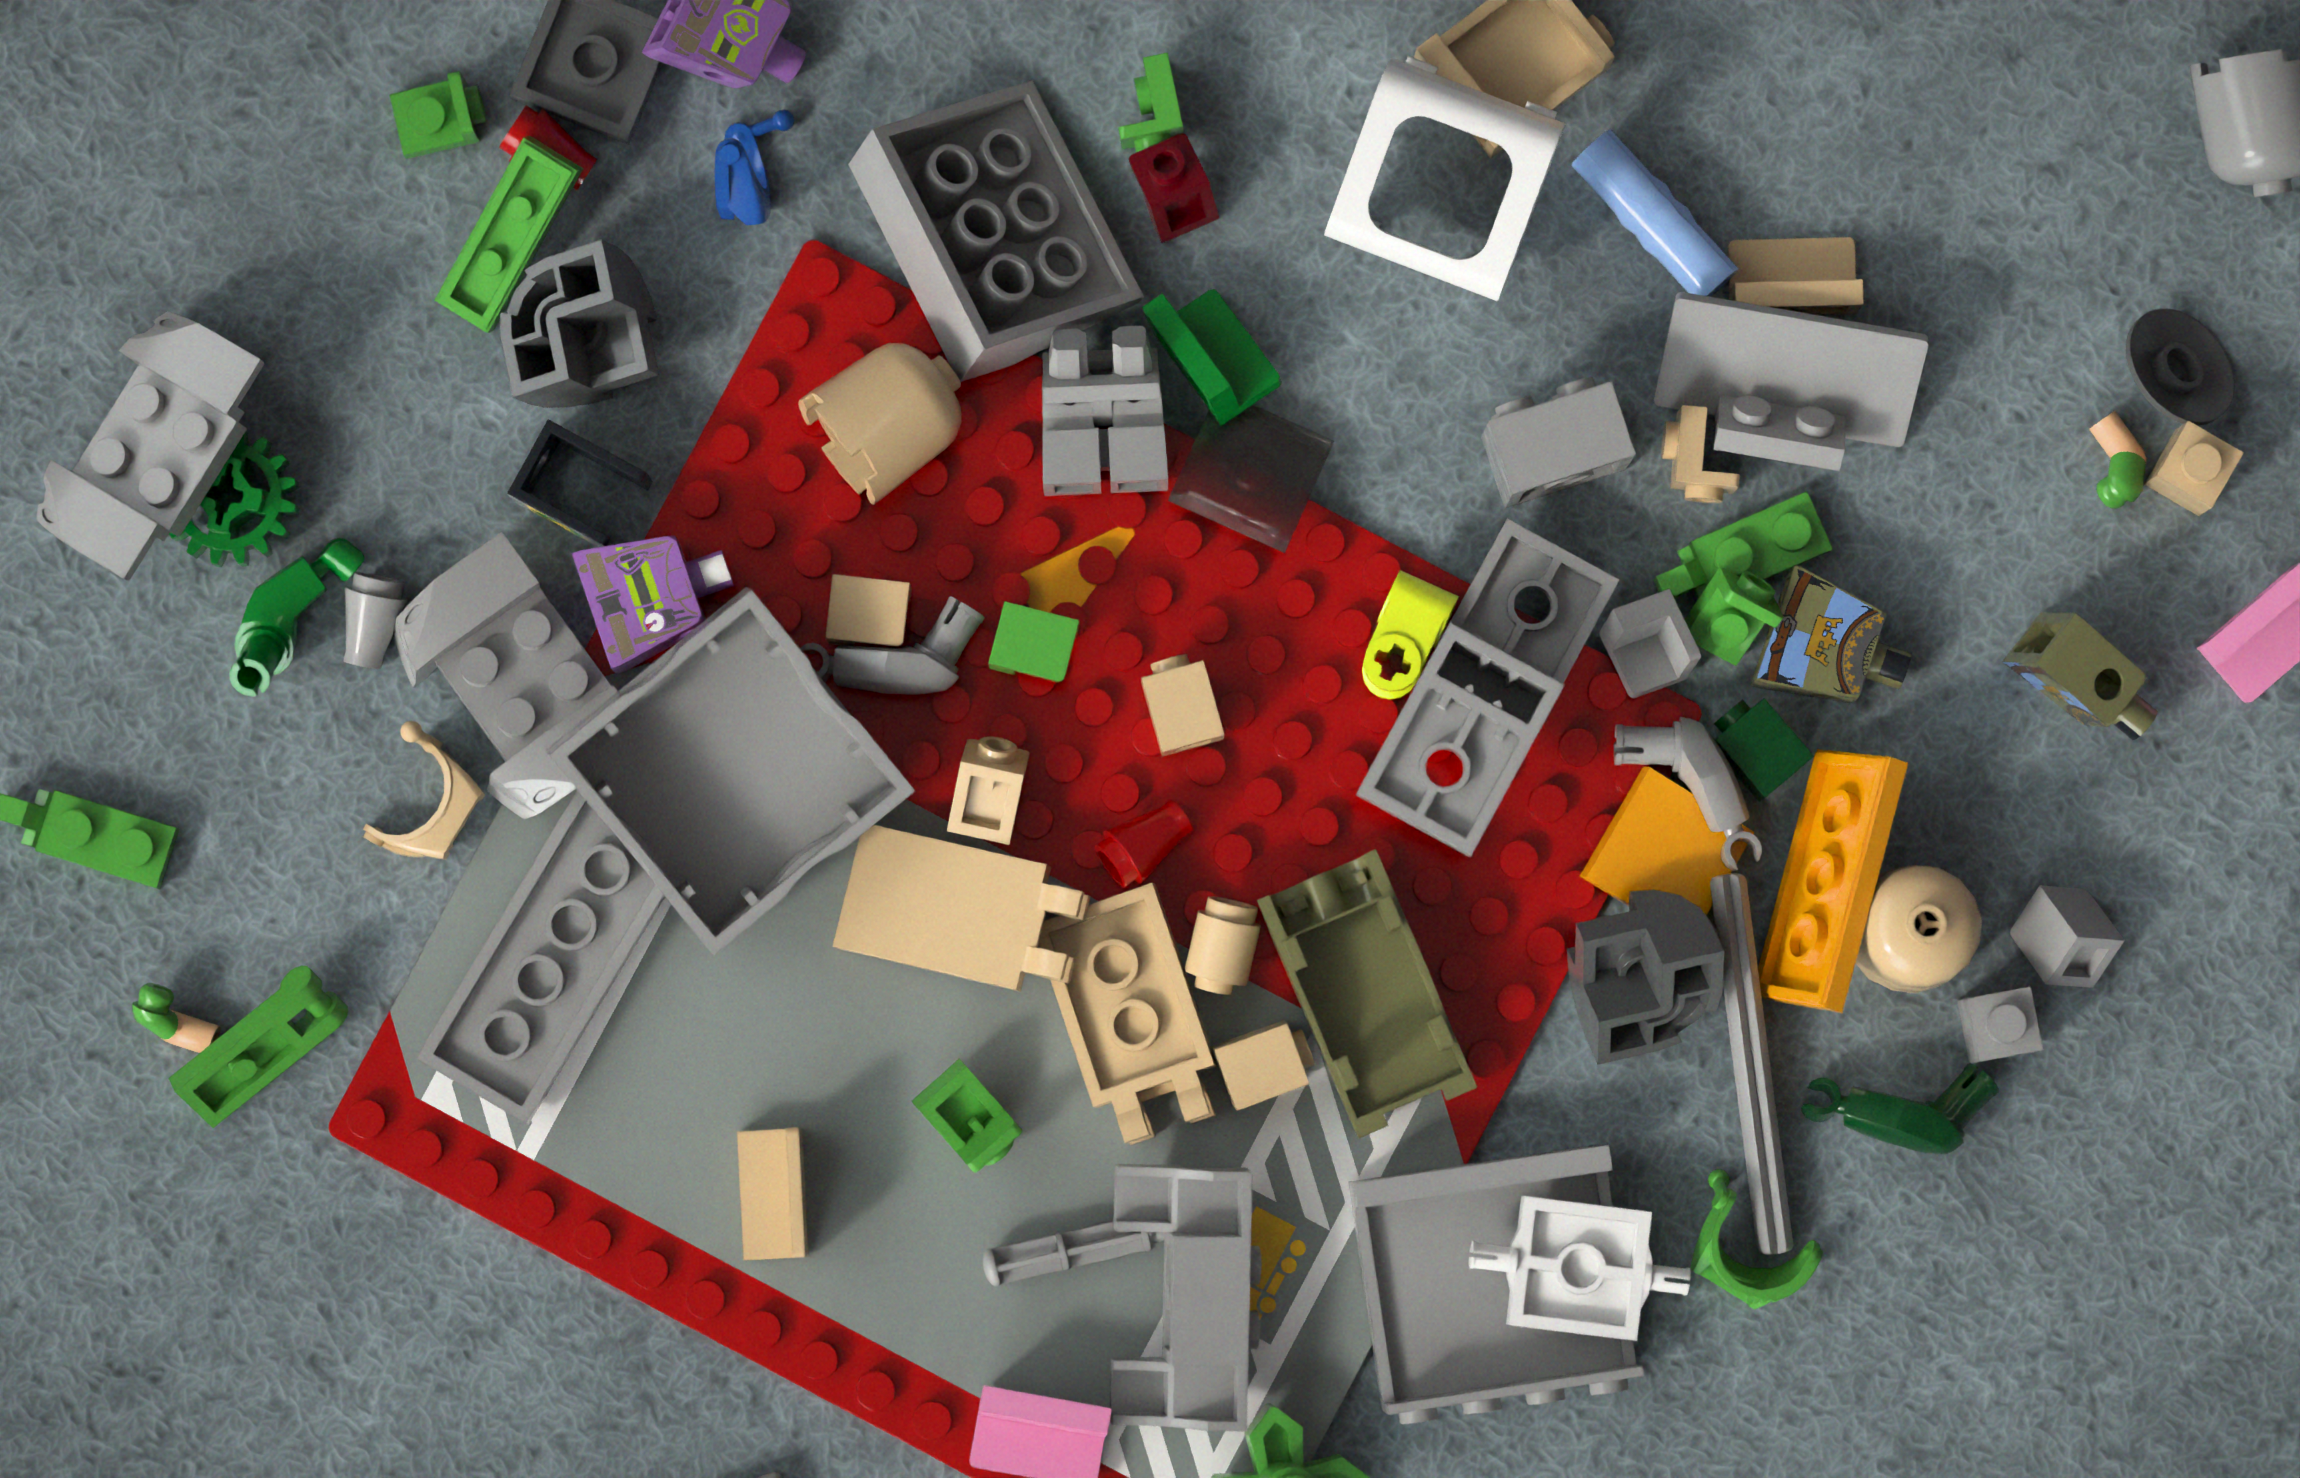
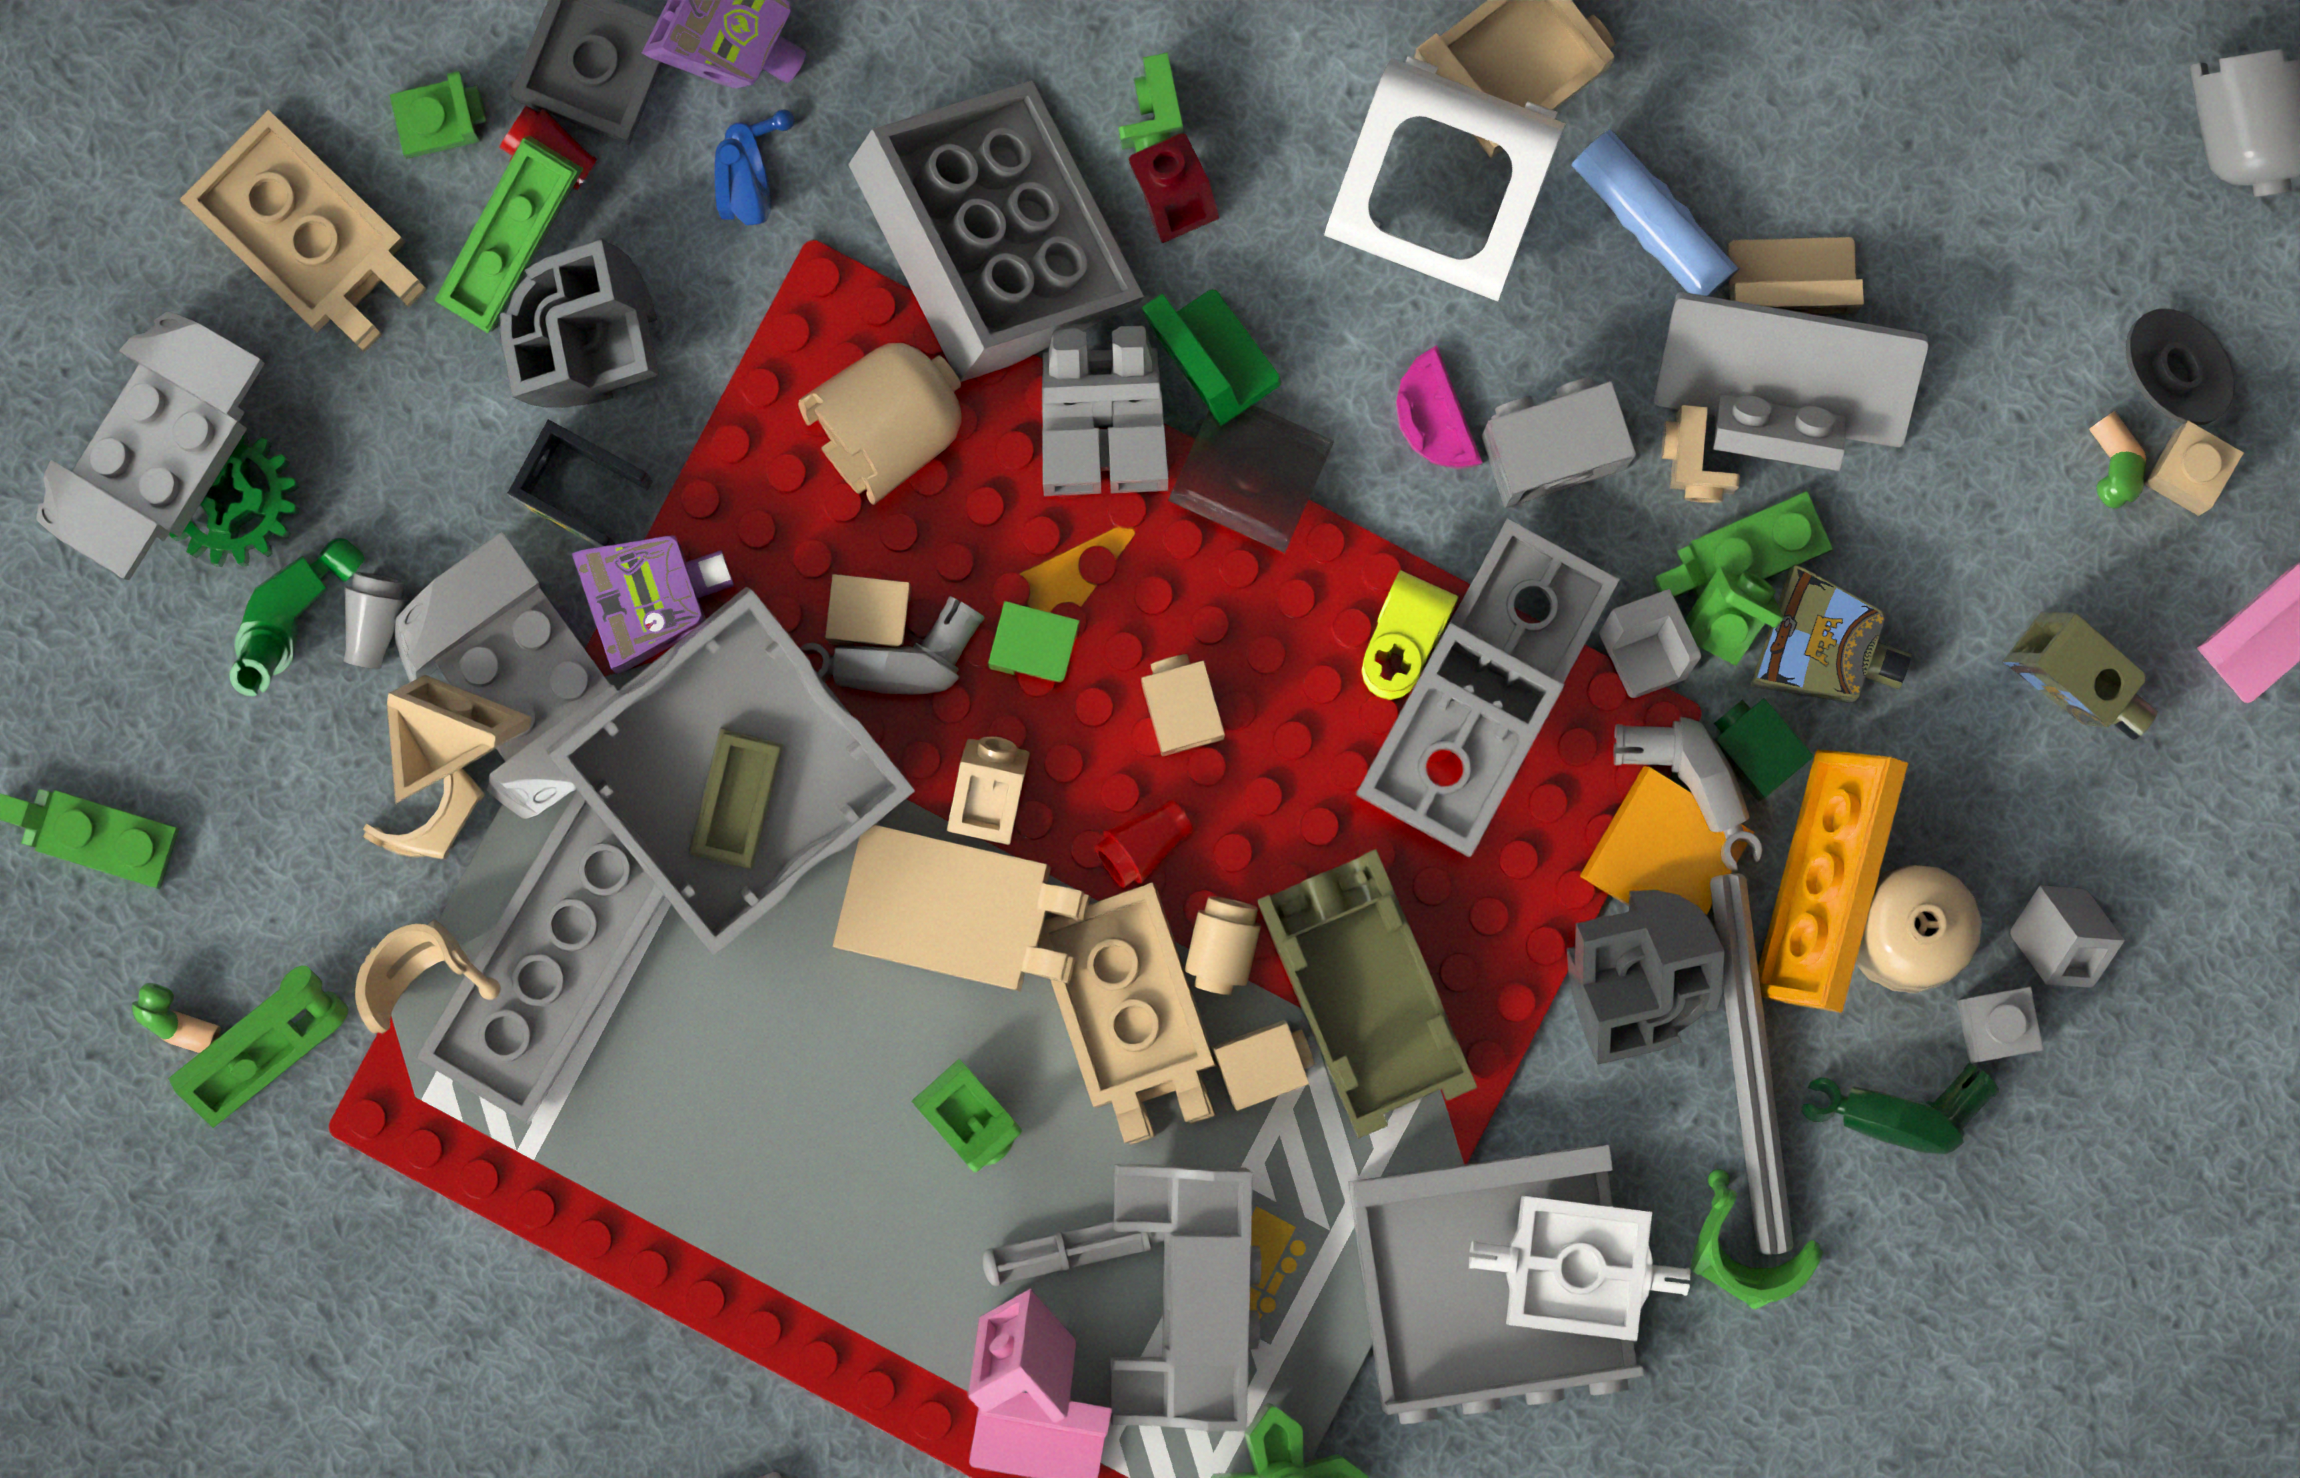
tan panel [737,1127,809,1261] -> none
none -> tan tile [179,110,427,353]
none -> tan helmet [355,920,501,1034]
none -> tan slope [387,675,531,803]
none -> olive tile [688,728,784,870]
none -> bright pink panel [968,1288,1076,1423]
none -> dark pink tile [1395,345,1482,469]

